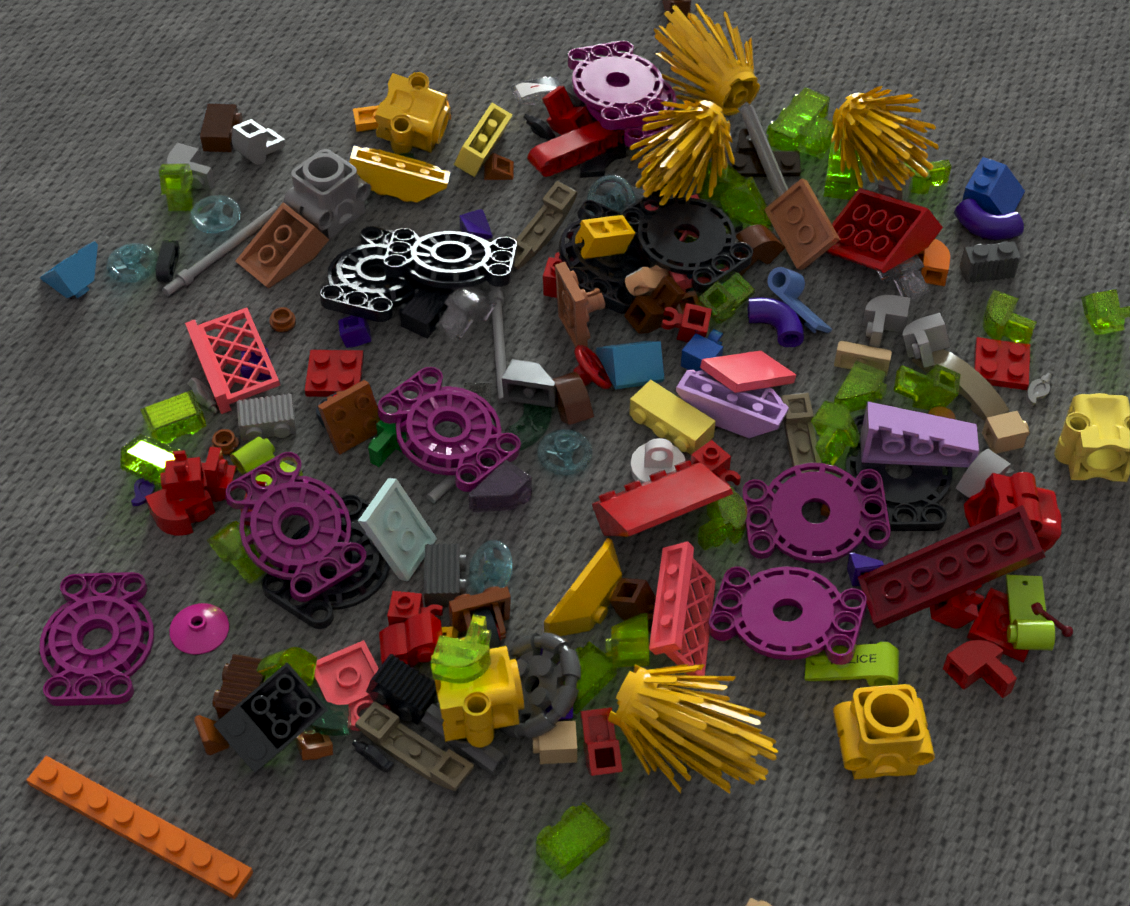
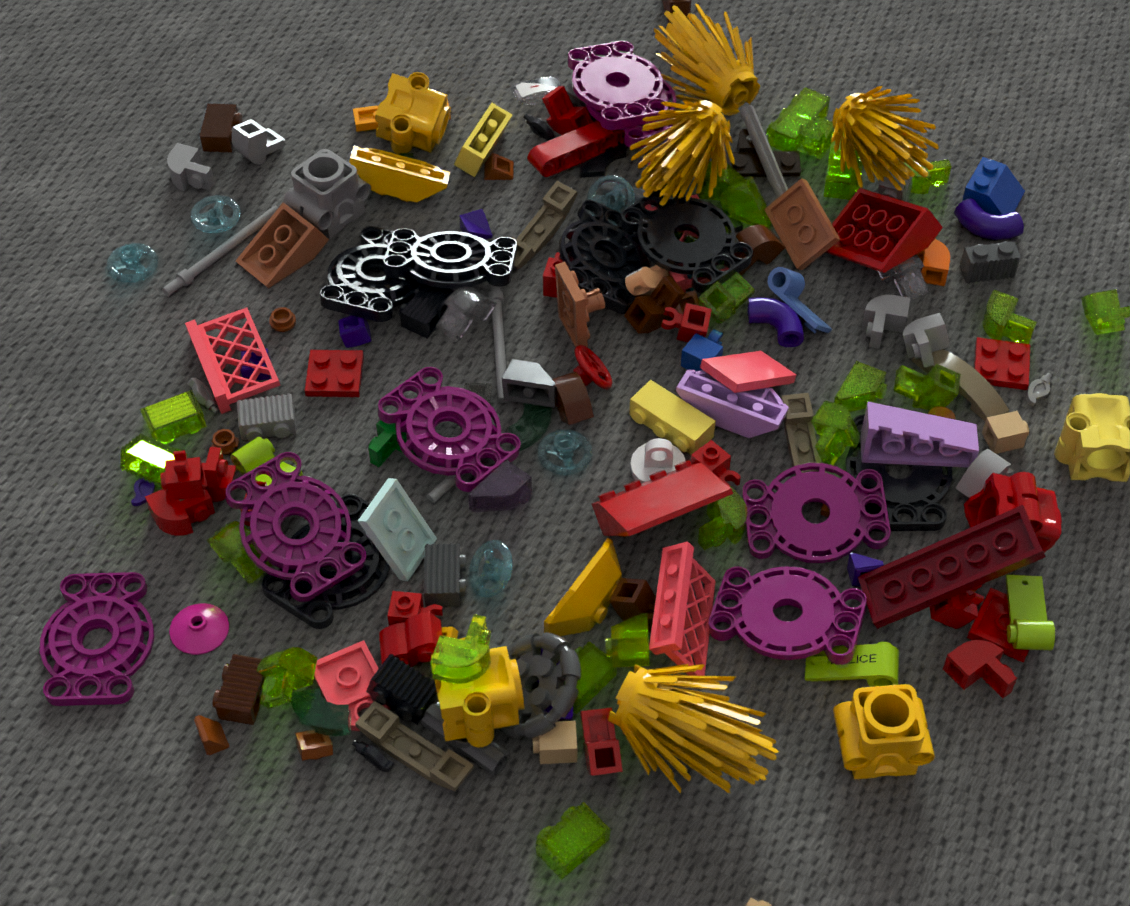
orange plate [26,755,253,900] -> none
dark azure slope [40,241,98,298] -> none
black beam [156,240,180,282] -> none
clear neon green brick [159,163,194,211] -> none
black slope [214,662,328,774] -> none
dark orange plate [316,380,380,455] -> none
dark orange plate [449,586,511,650] -> none
yellow hinge [575,215,635,259] -> none
dark azure slope [596,341,665,390] -> none
tan panel [834,341,892,376] -> none
dark red hinge [1031,602,1073,637] -> none

